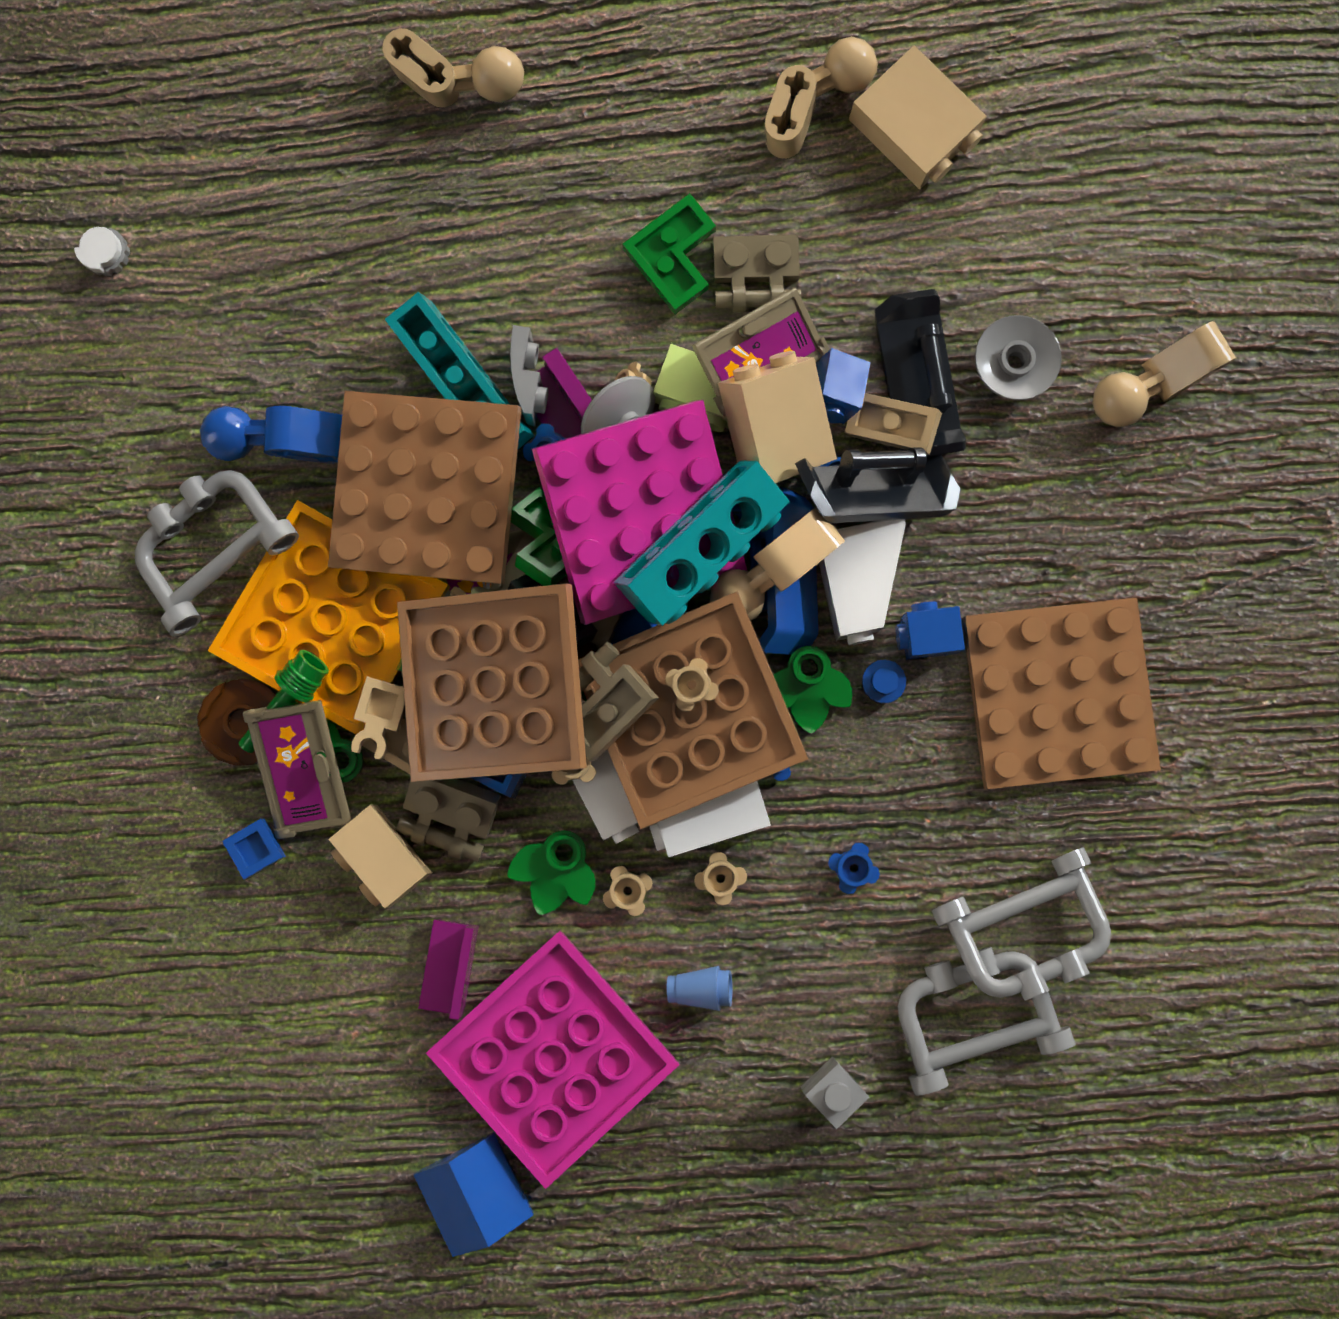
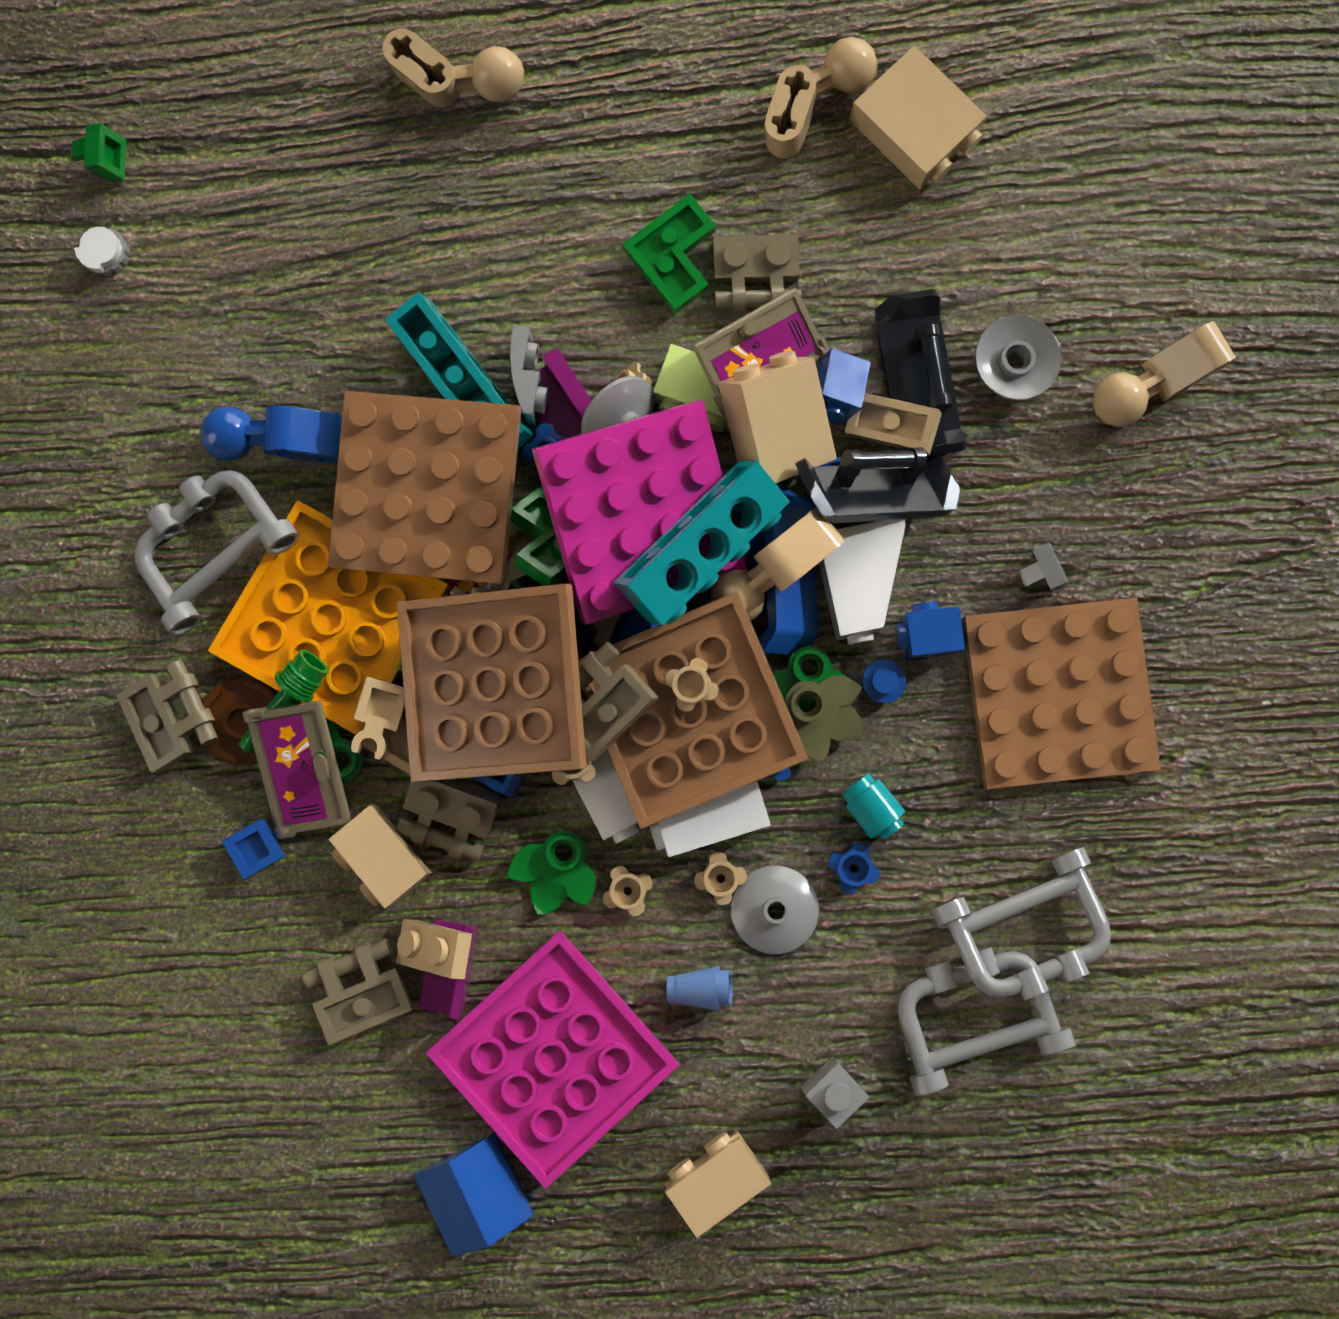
none -> green tile [71,123,127,182]
none -> dark tan plate [116,660,218,773]
none -> dark tan plate [302,938,414,1046]
none -> tan plate [396,919,472,979]
none -> tan brick [665,1130,771,1238]
none -> light grey dish [731,866,819,954]
none -> olive plate [784,675,864,762]
none -> teal brick [841,773,905,840]
none -> light grey tile [1018,542,1069,590]

